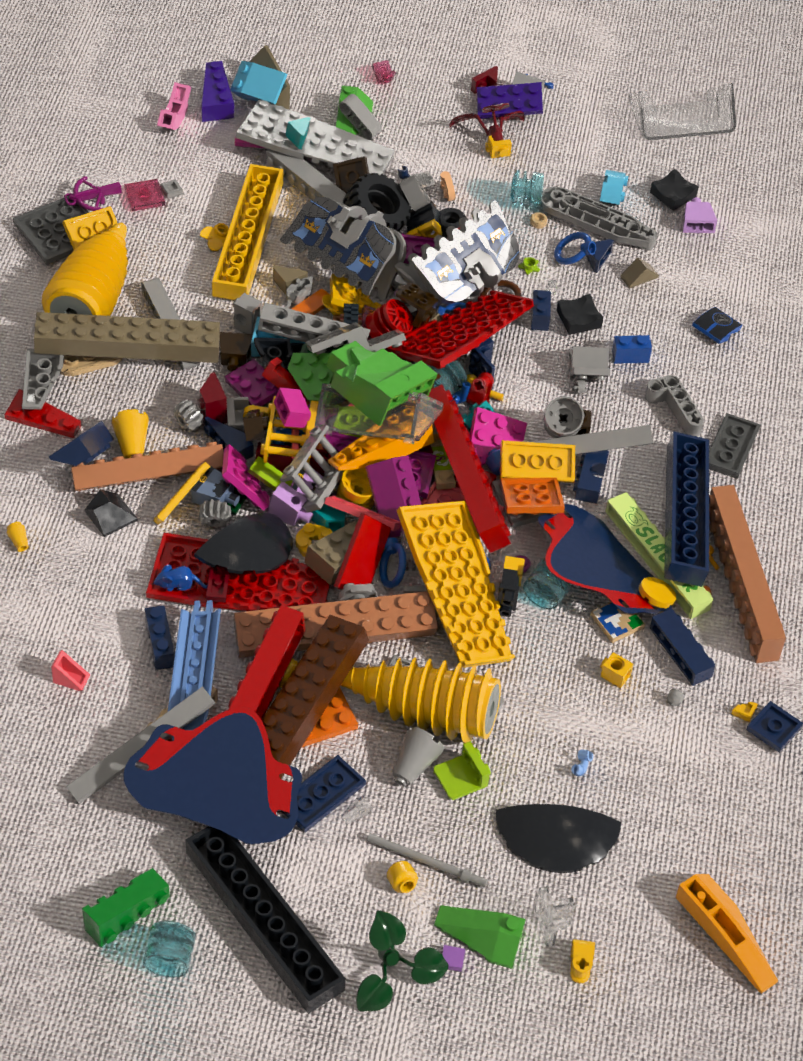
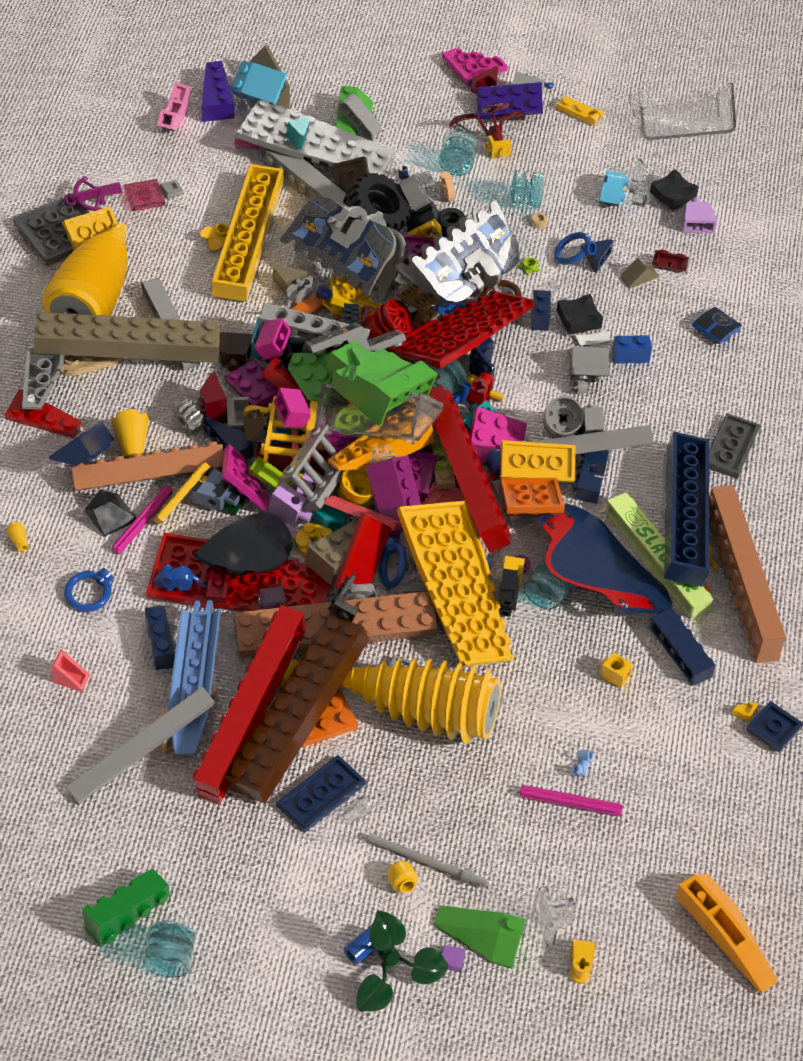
dark blue piece [124,707,302,844] -> none
black brick [185,826,346,1014] -> none
light grey gear [199,499,231,529] -> none
light grey brick [233,293,262,334] -> none
clear pink bracket [372,60,396,83] -> none
light grey cone [393,727,444,786] -> none
lime bracket [433,741,491,800] -> none
black brick [496,804,621,873] -> none
light grey beam [540,187,657,250] -> none
tile [590,599,645,643] -> none
yellow tile [639,577,676,609] -> none
light grey beam [645,375,704,437] -> none
light grey hinge [667,689,685,706] -> none
none -> blue piece [64,568,113,612]
none -> dark pink axle [112,485,173,554]
none -> dark pink brick [254,317,291,360]
none -> brick [256,586,287,610]
none -> clear blue arm [315,285,332,301]
none -> black bracket [328,573,359,623]
none -> blue piece [343,925,376,965]
none -> clear tile [370,444,396,464]
none -> clear light blue wheel [439,131,478,176]
none -> dark pink plate [442,48,508,85]
none -> dark pink axle [520,785,623,816]
none -> yellow plate [556,96,603,125]
none -> white sticker [576,331,611,345]
none -> light grey brick [582,405,604,434]
none -> clear slope [629,159,649,208]
none -> dark red hinge [652,250,689,272]

